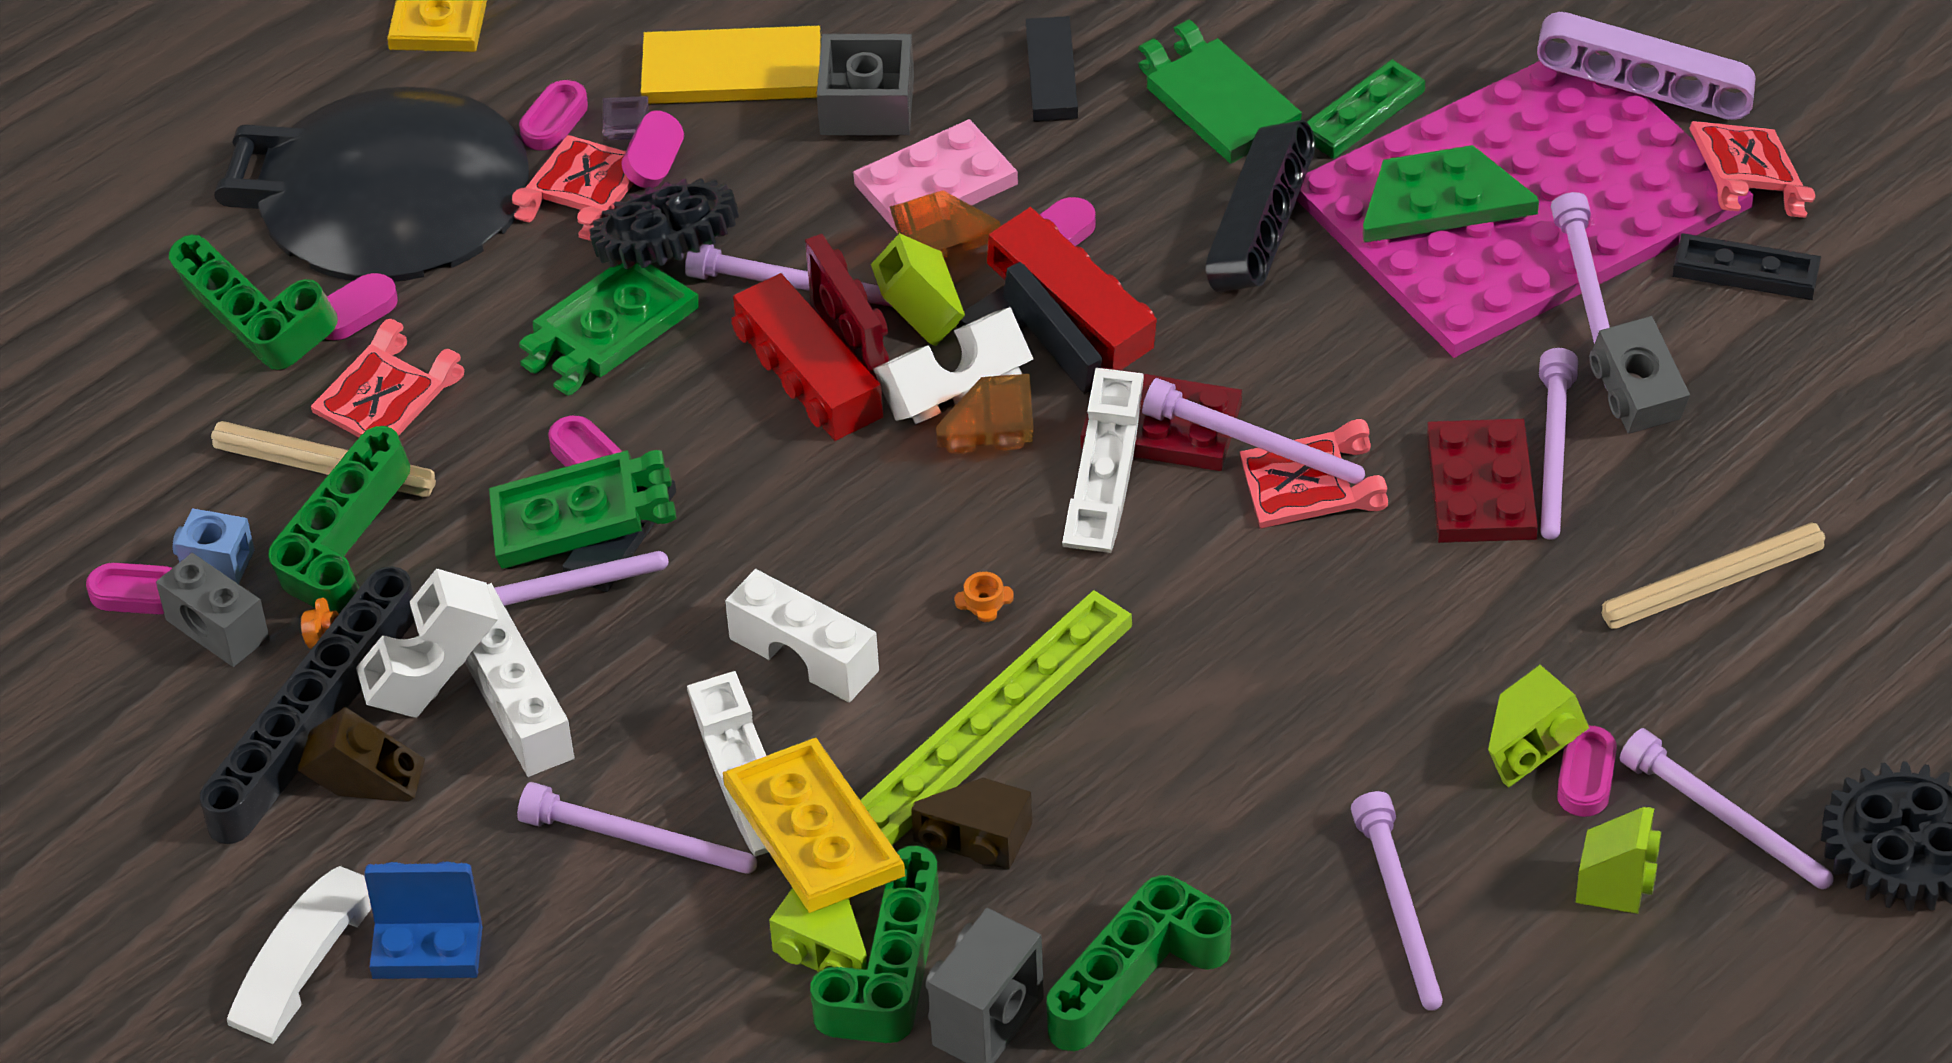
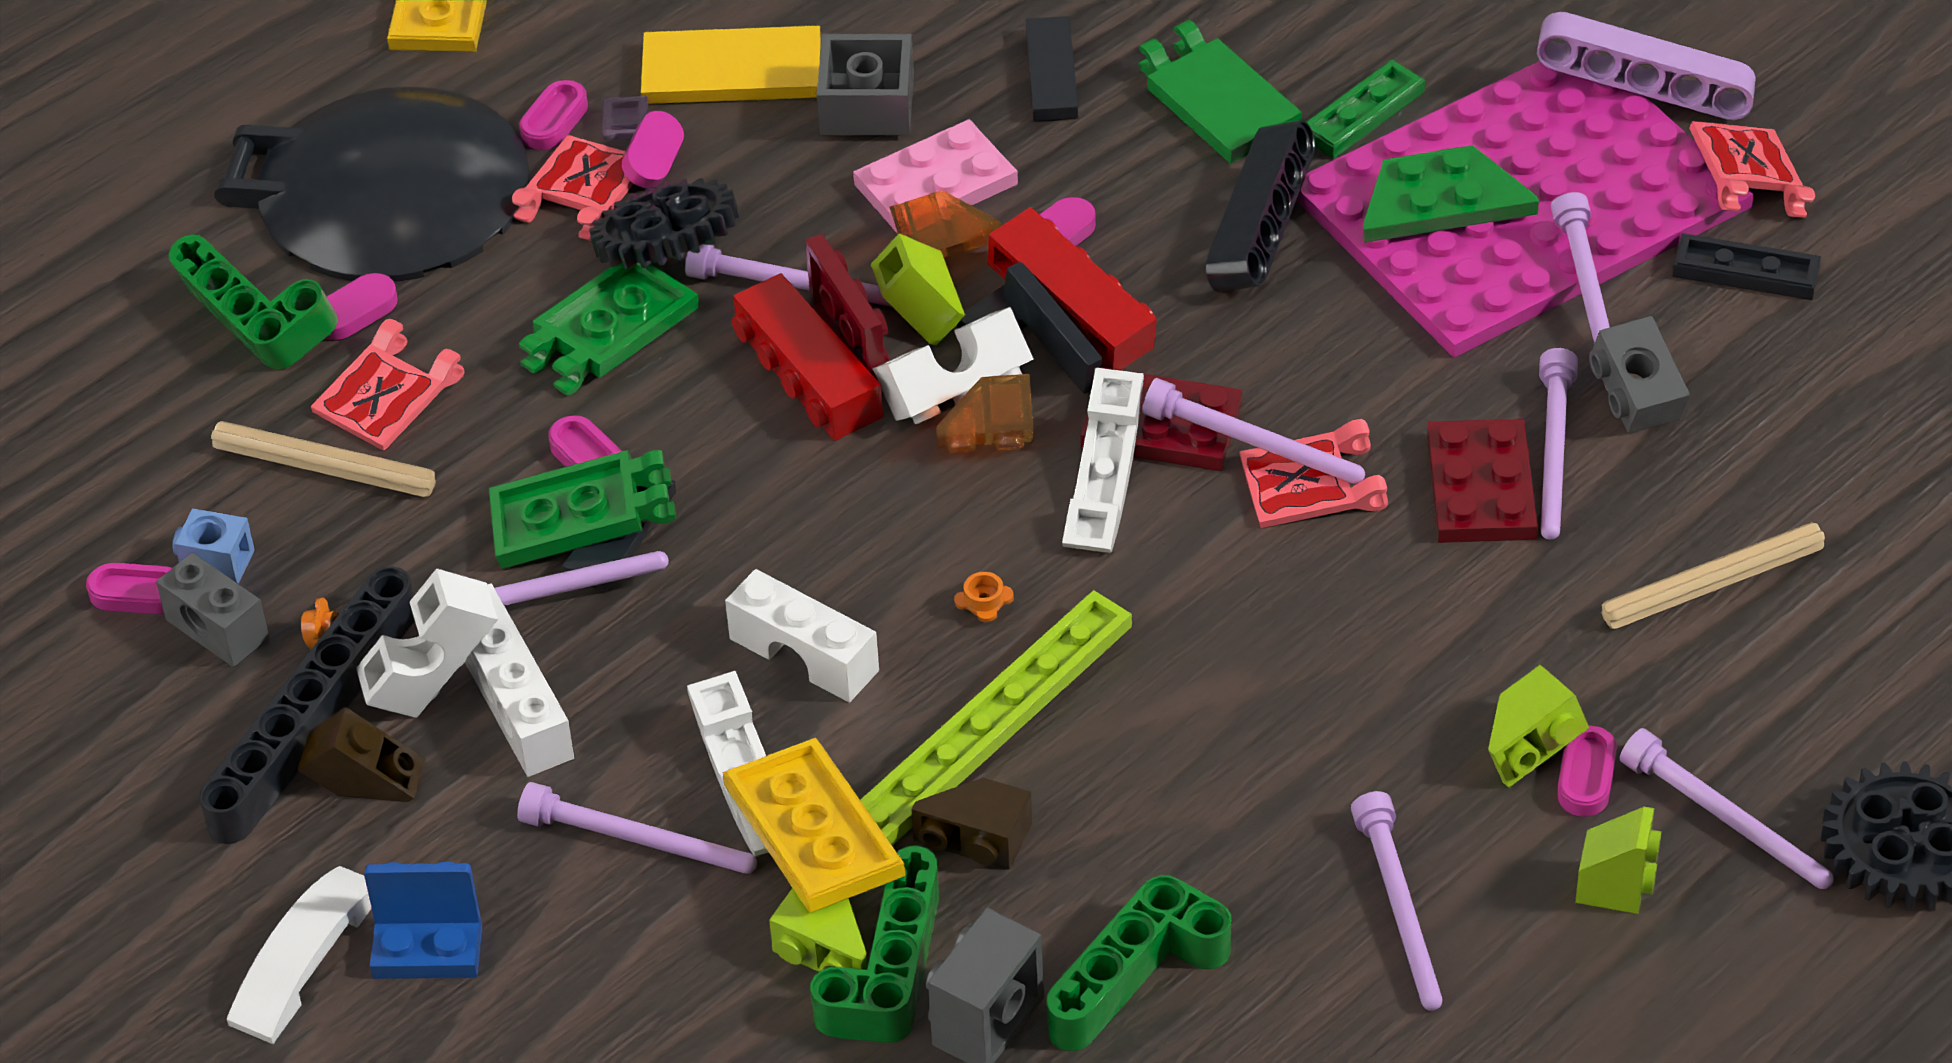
green beam [268,426,411,614] -> none

